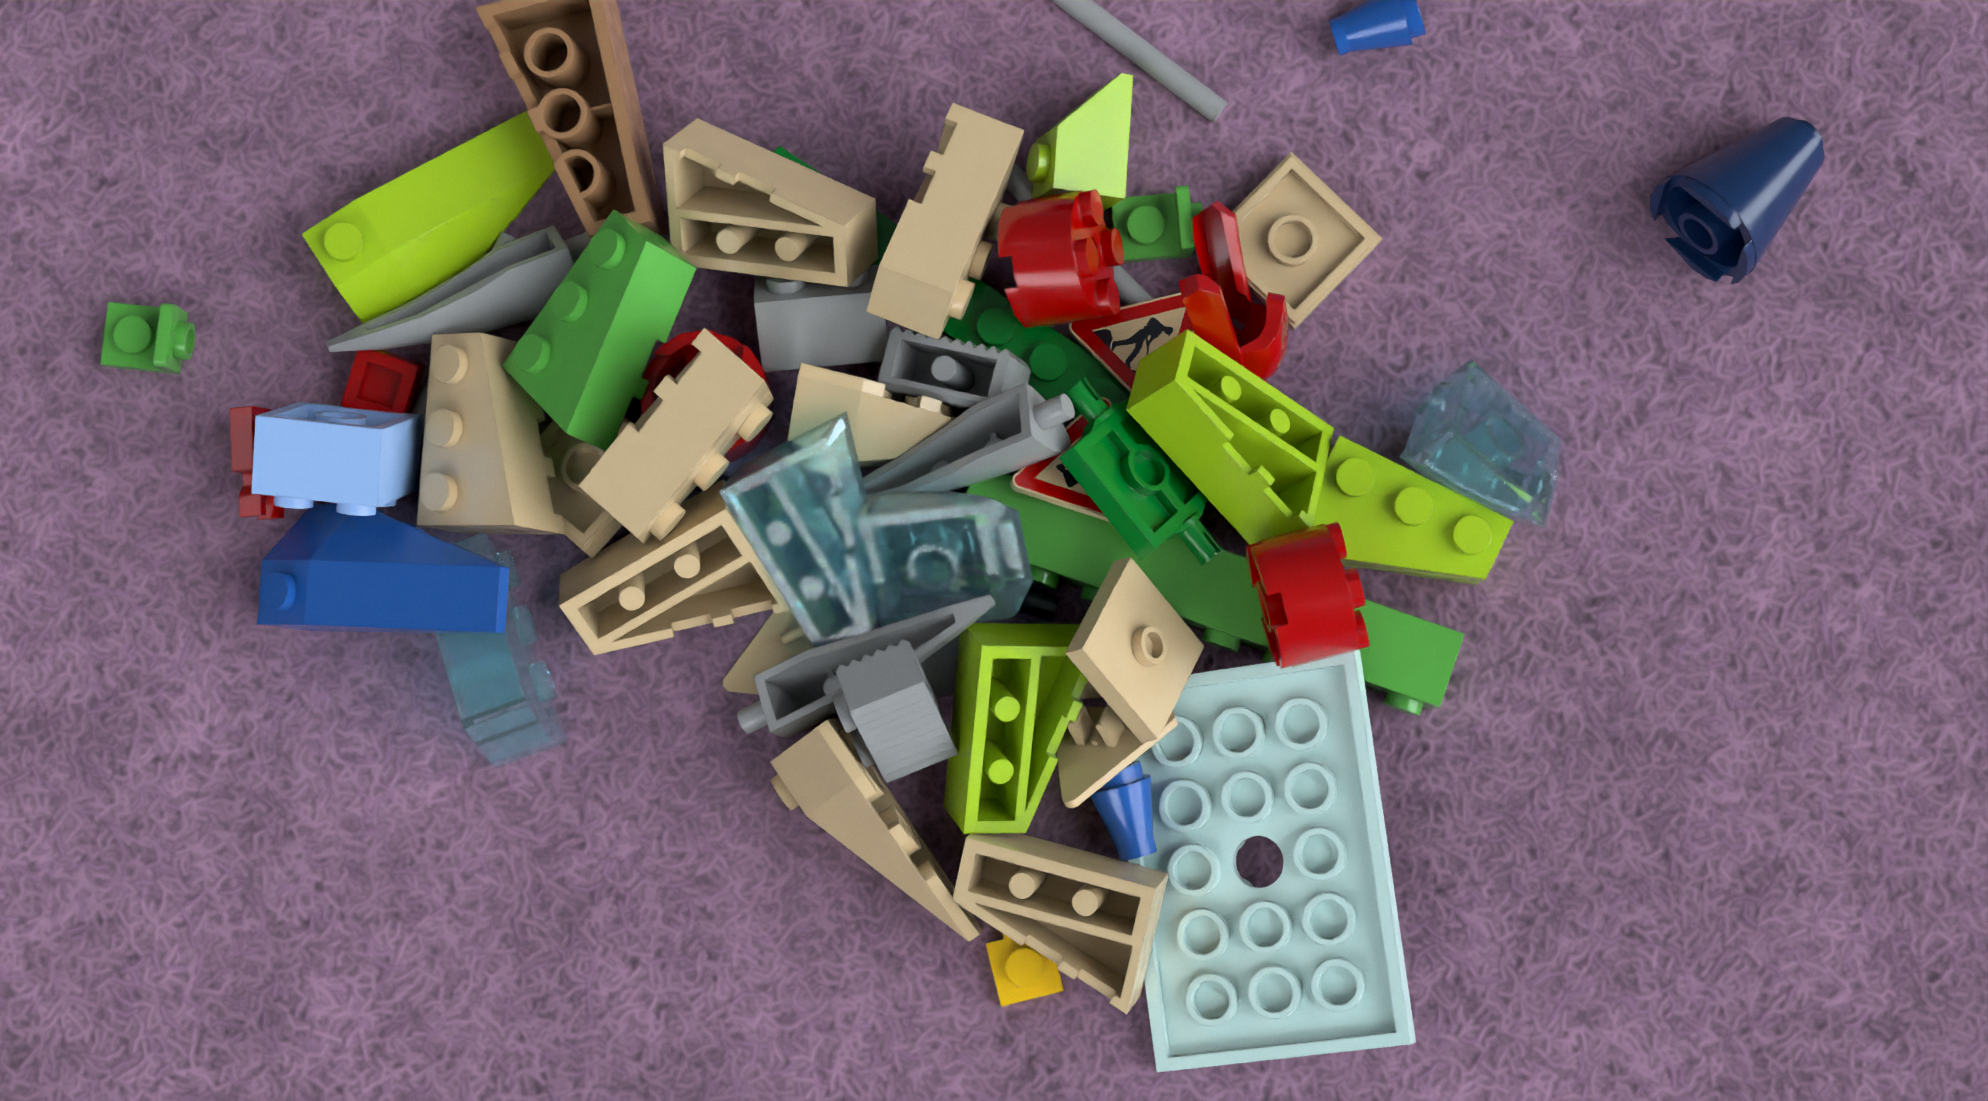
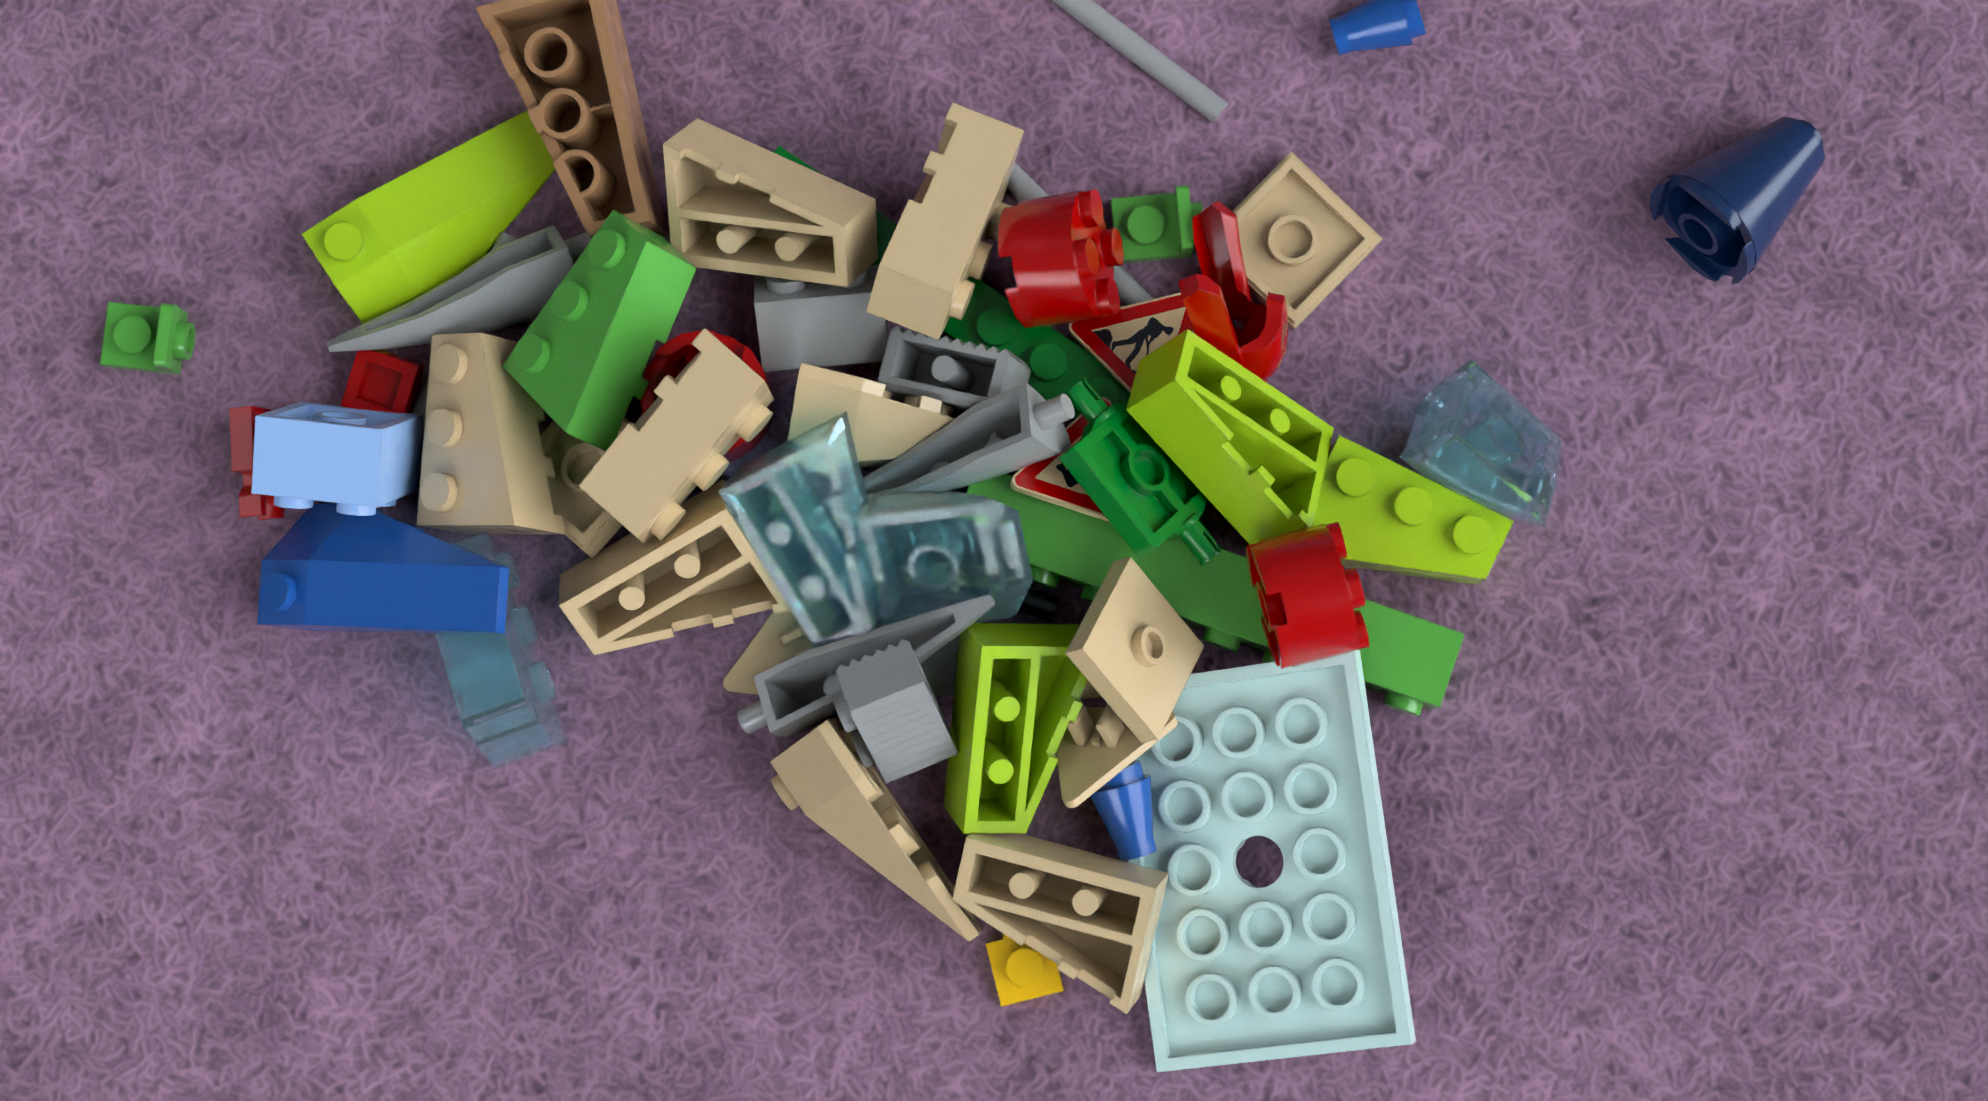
lime slope [1026,73,1133,211] -> none

